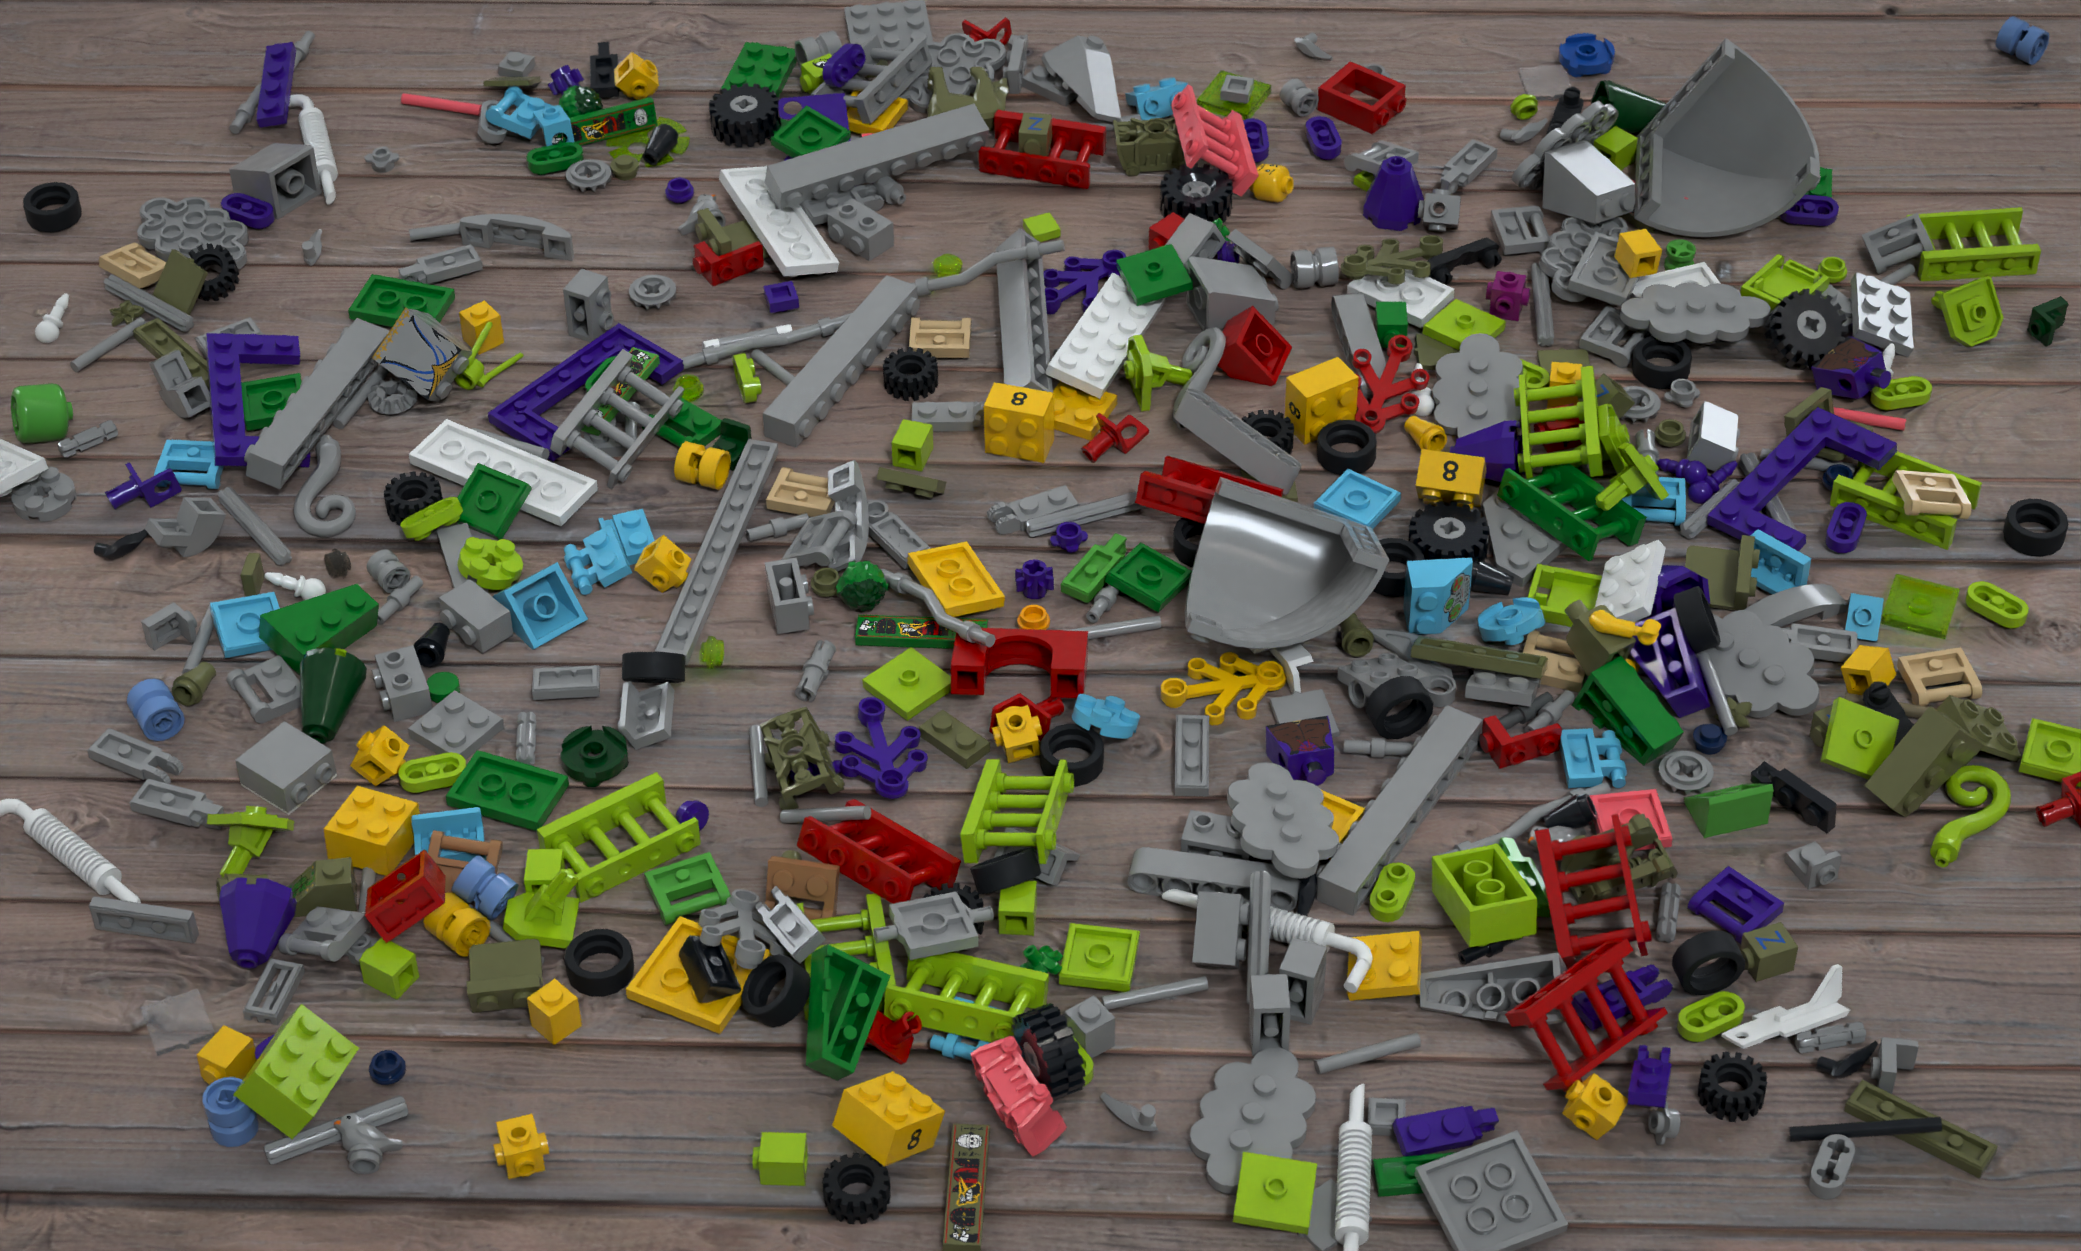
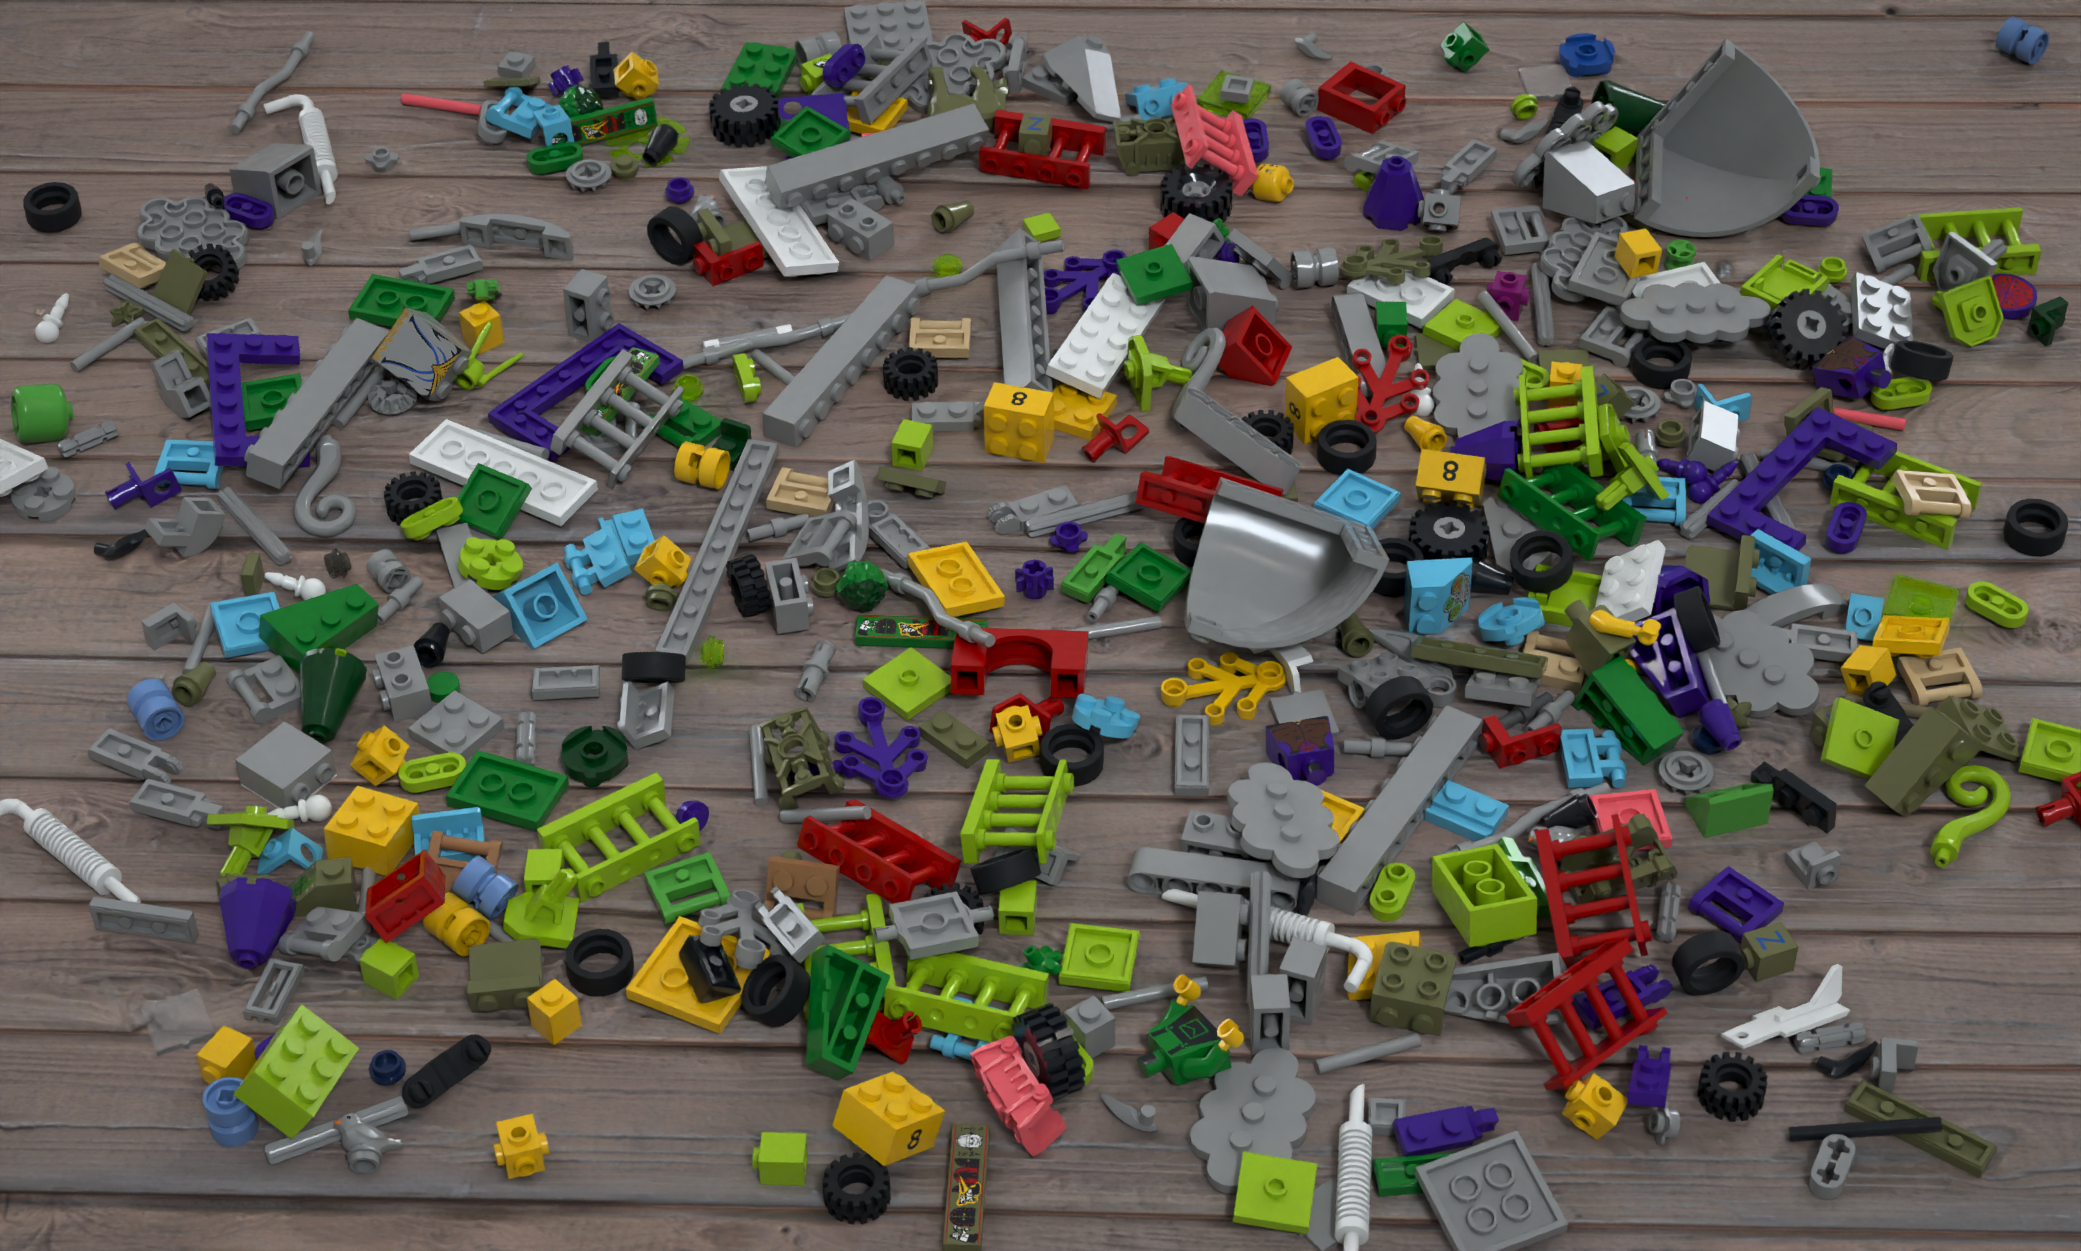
dark purple plate [256,42,296,128] -> none
dark purple plate [763,281,799,313] -> none
light orange plate [1017,605,1050,630] -> none
lime plate [1677,991,1745,1042] -> none
none -> black bar [204,183,225,208]
none -> medium azure bracket [257,828,323,875]
none -> white bar [267,795,332,823]
none -> black piece [402,1034,491,1108]
none -> bright green hinge [466,279,502,302]
none -> olive plate [645,583,678,612]
none -> black tyre [647,206,703,265]
none -> black tyre [726,554,771,617]
none -> olive cone [931,200,974,233]
none -> torso [1137,974,1244,1085]
none -> olive bracket [1370,942,1456,1036]
none -> medium azure plate [1424,780,1509,841]
none -> green brick [1440,21,1489,73]
none -> light grey bar [1477,291,1539,363]
none -> black tyre [1510,530,1574,593]
none -> medium azure bracket [1694,384,1752,422]
none -> dark purple cone [1698,699,1742,751]
none -> yellow plate [1873,615,1950,658]
none -> black tyre [1891,340,1954,381]
none -> light grey piece [1933,231,2007,292]
none -> tile [1992,274,2037,319]

